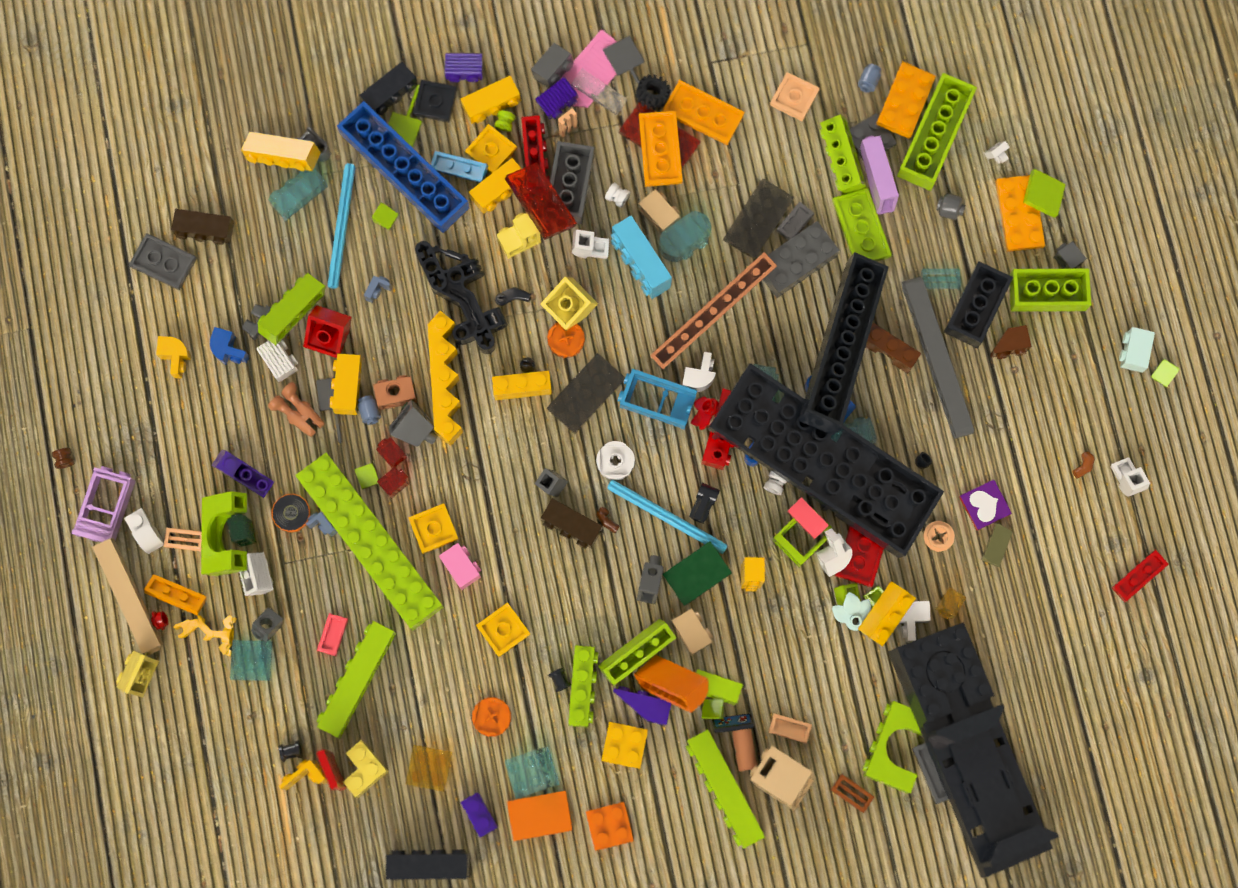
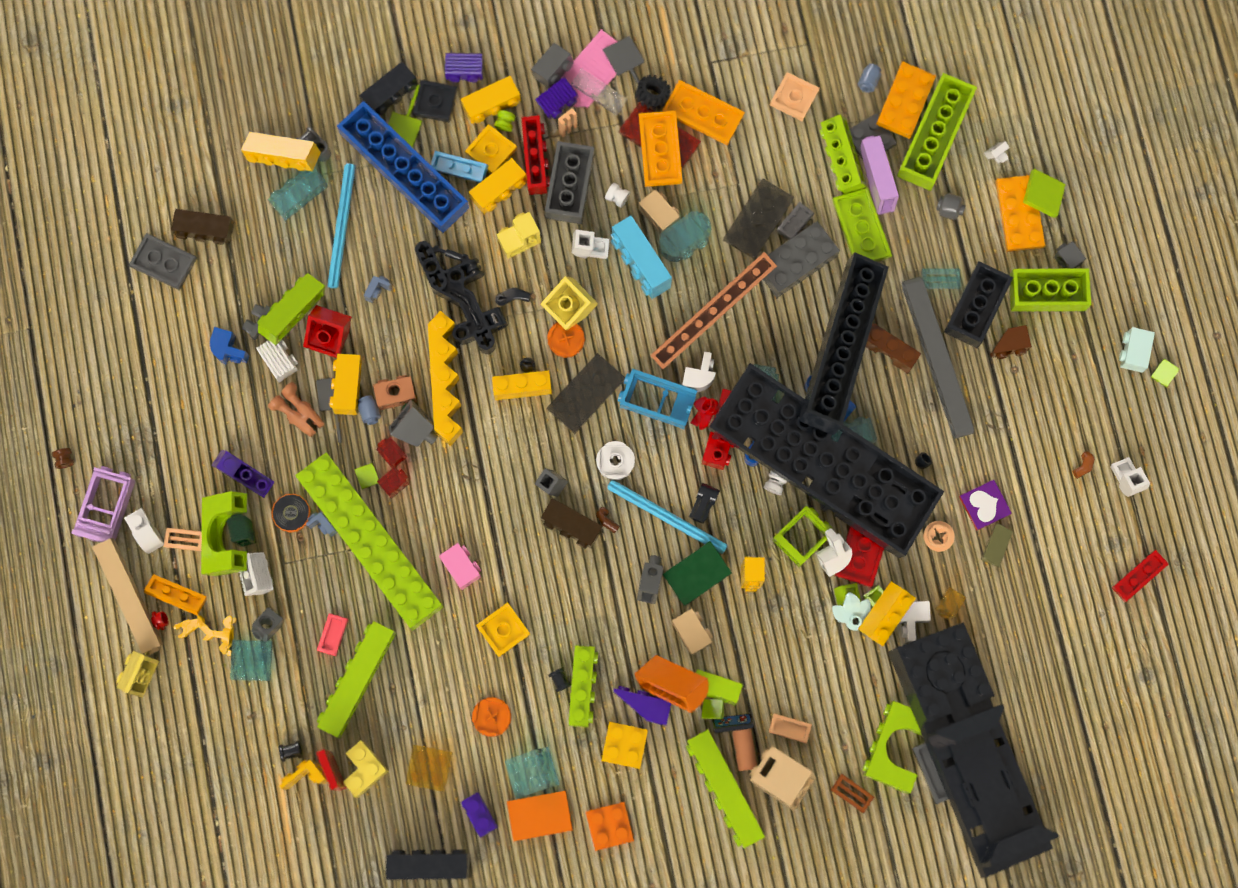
yellow brick [156,336,191,378] -> none
lime slope [372,202,399,230] -> none
yellow plate [408,503,459,554] -> none
clear red plate [505,163,577,240] -> none
lime brick [598,619,676,685] -> none
coral tile [787,497,829,540] -> none

